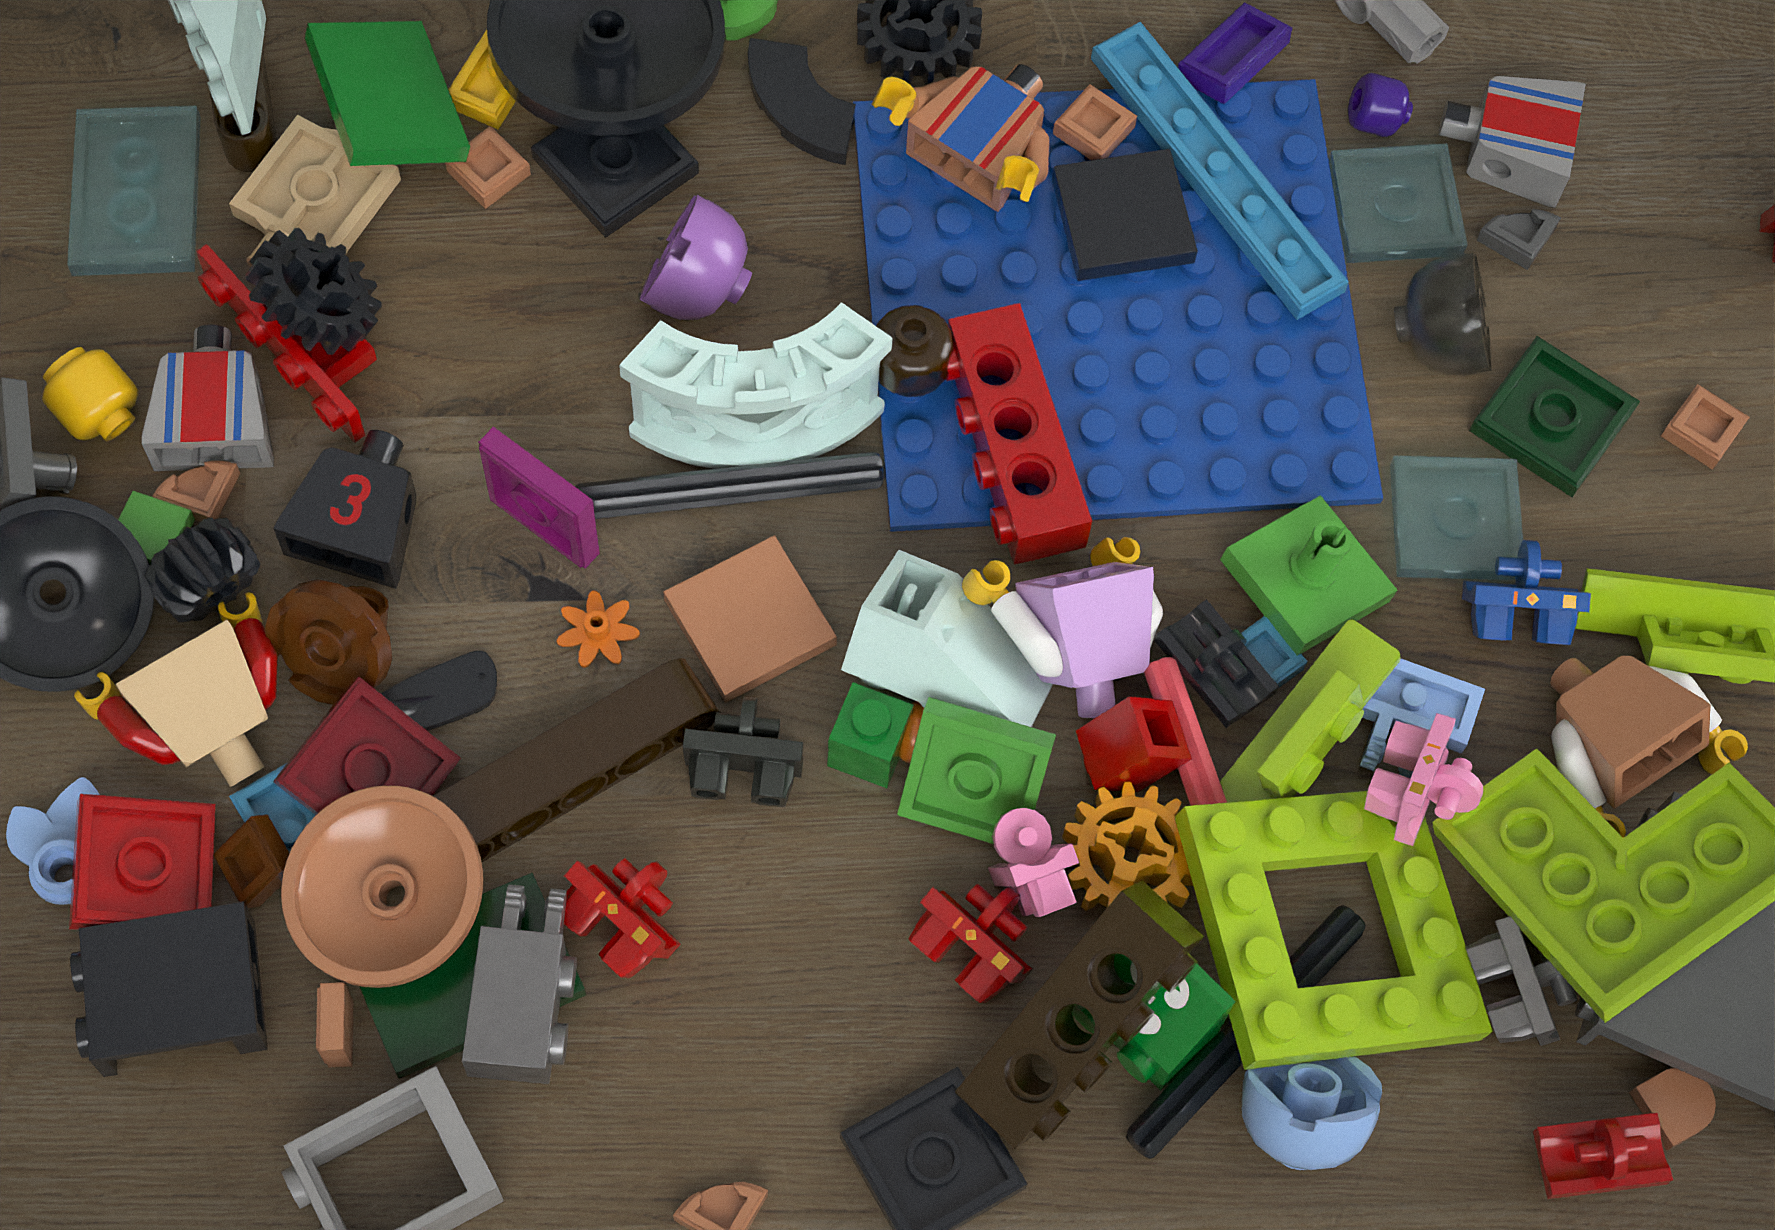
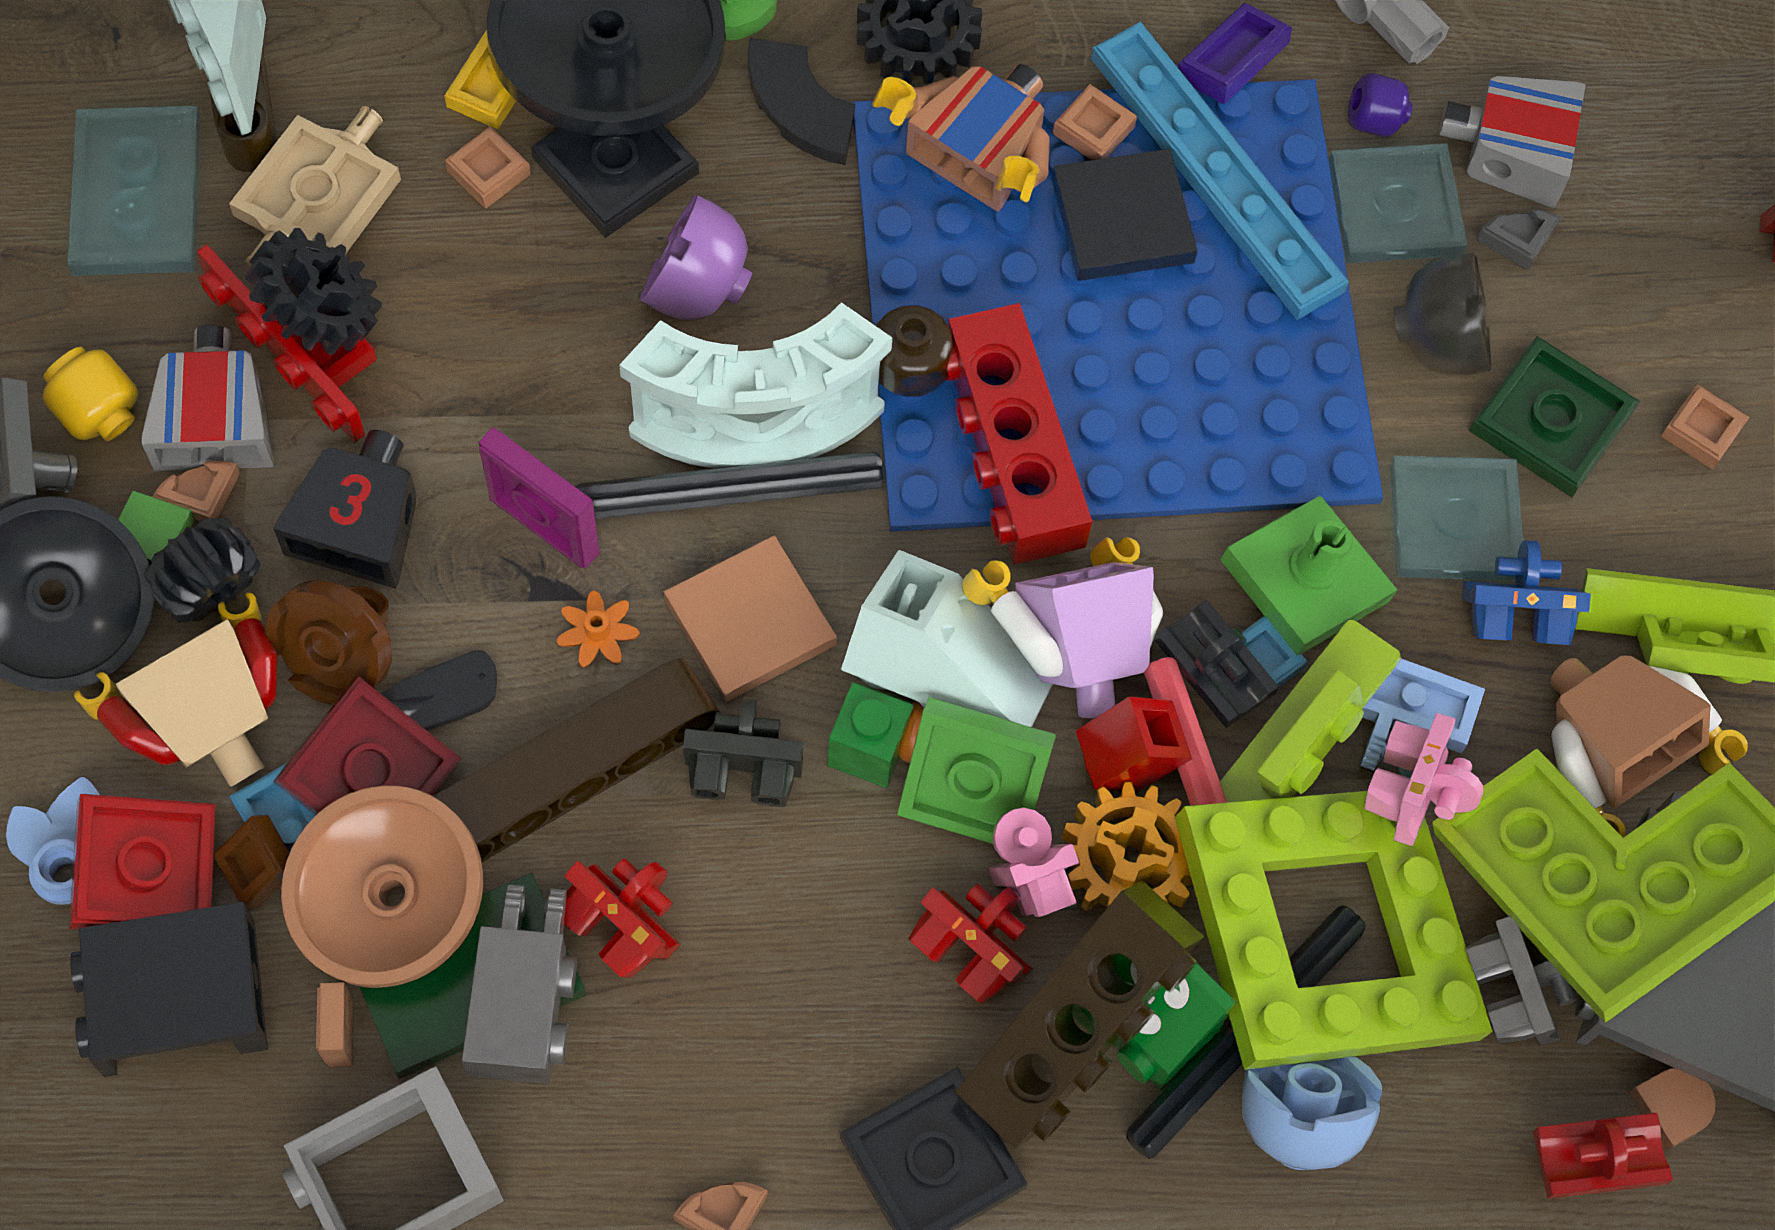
green tile [304,21,470,166] -> none

